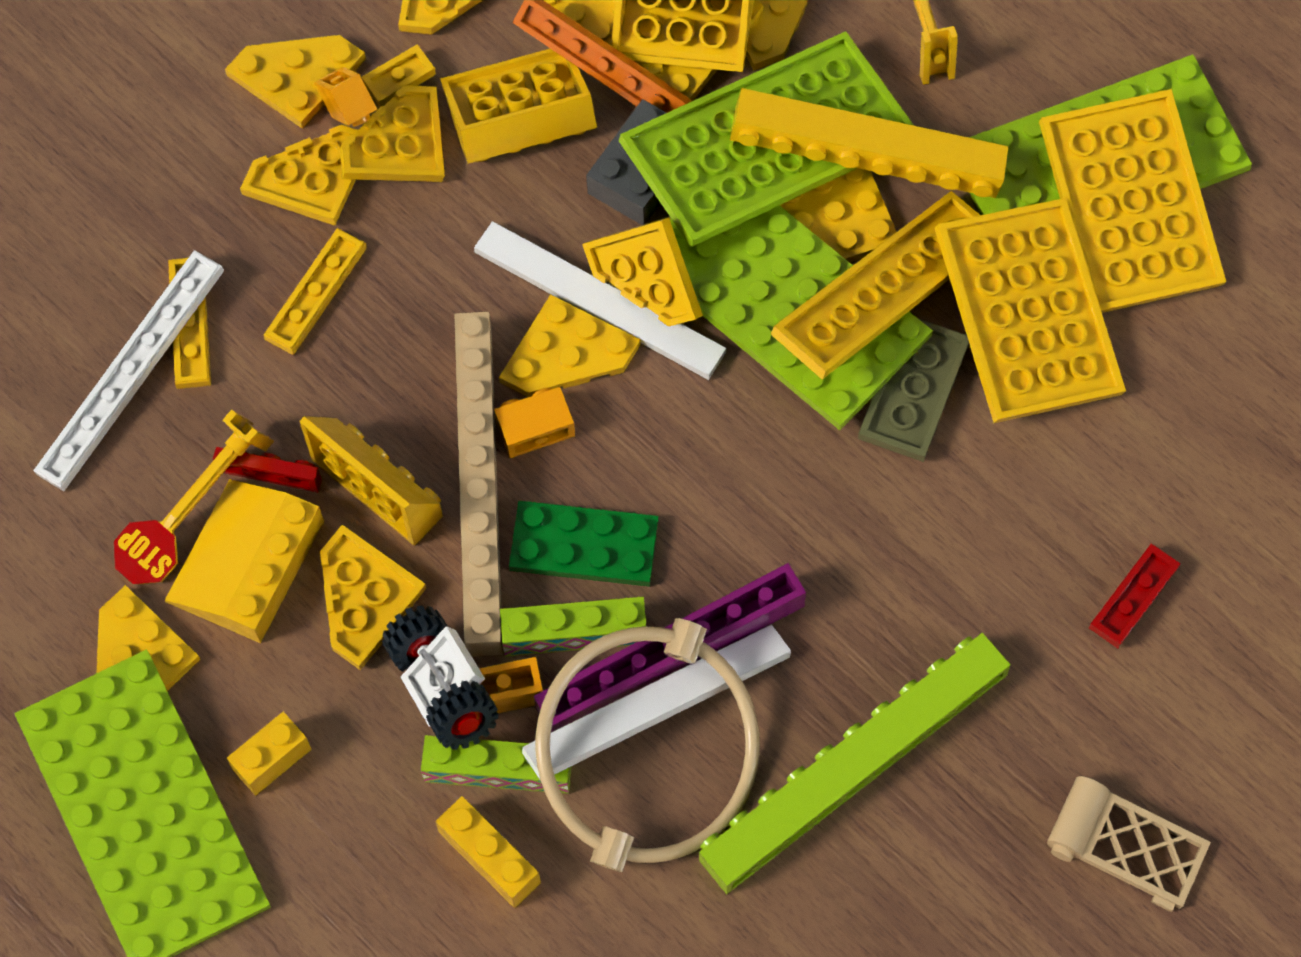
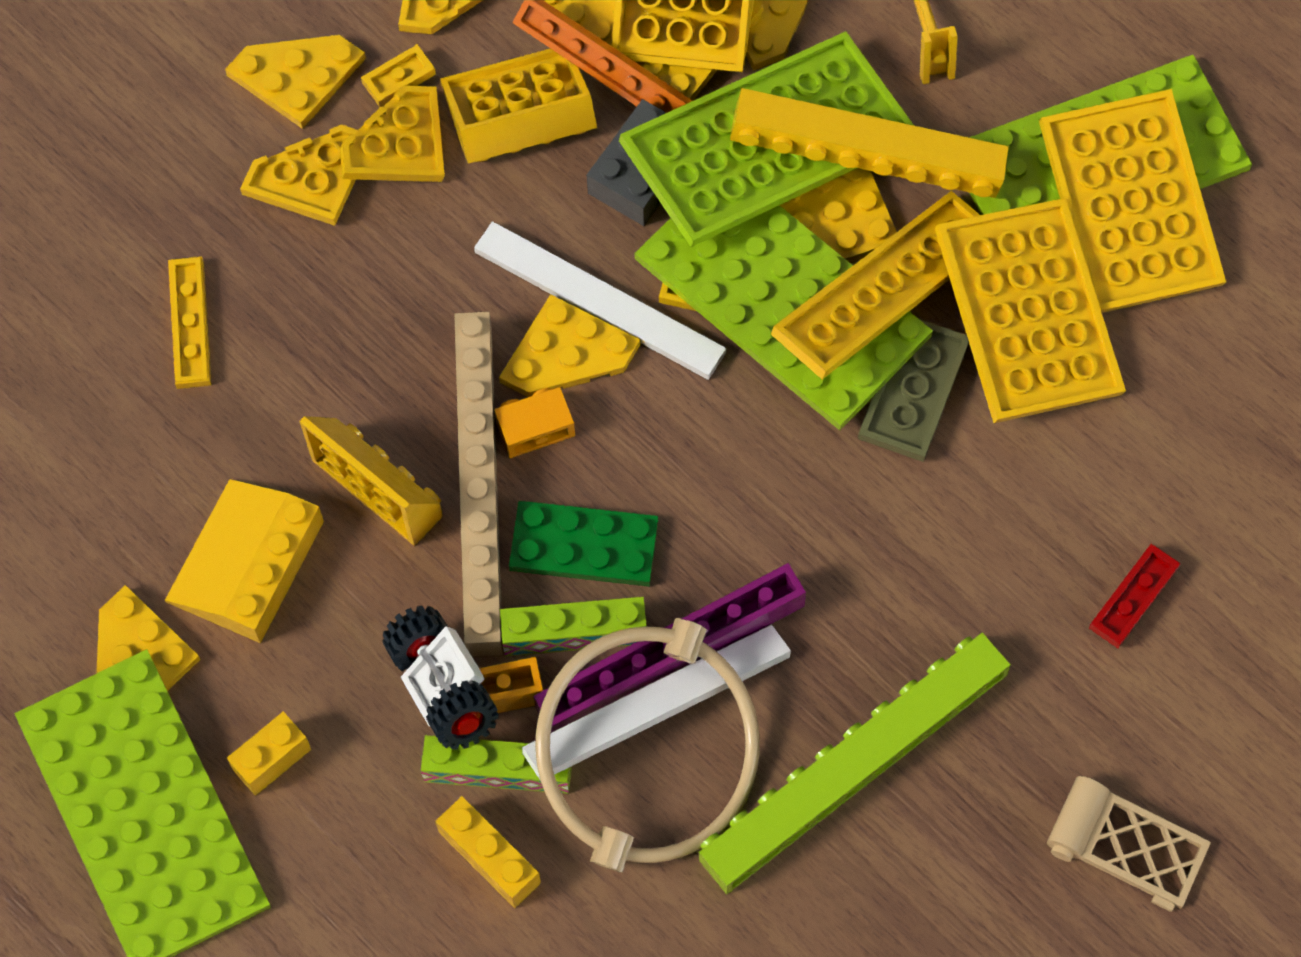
white tile [33,250,224,491] -> none
yellow piece [114,409,274,585] -> none
red plate [212,447,322,493] -> none
yellow tile [263,228,367,356] -> none
light orange brick [314,67,377,127] -> none
yellow plate [320,525,427,671] -> none
yellow plate [582,217,703,326] -> none

